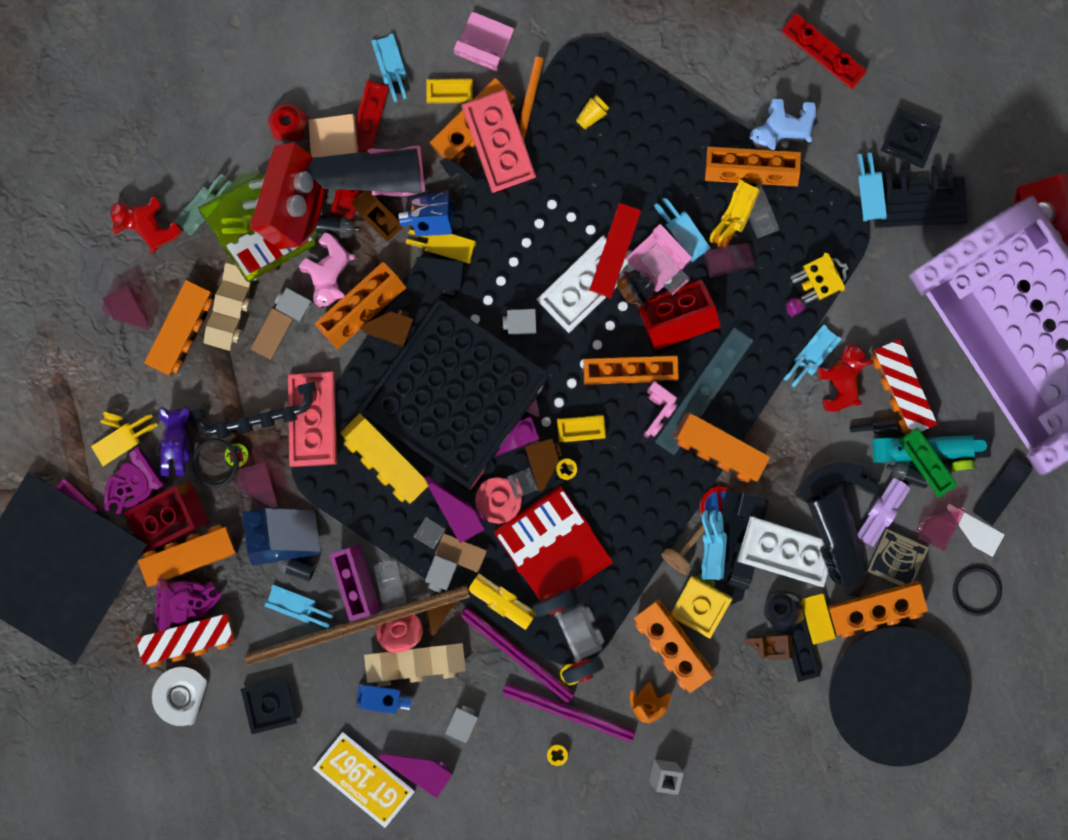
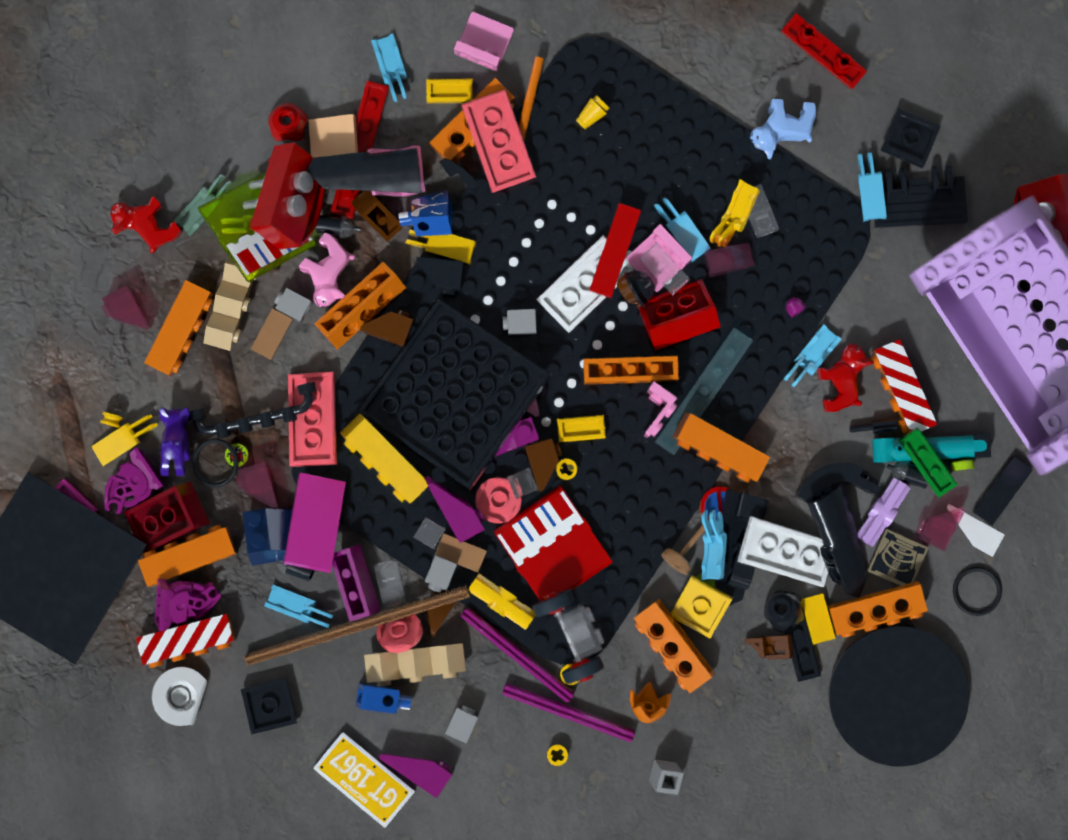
orange brick [705,147,801,186] -> none
yellow piece [791,253,848,304] -> none
none -> dark pink piece [283,473,346,573]

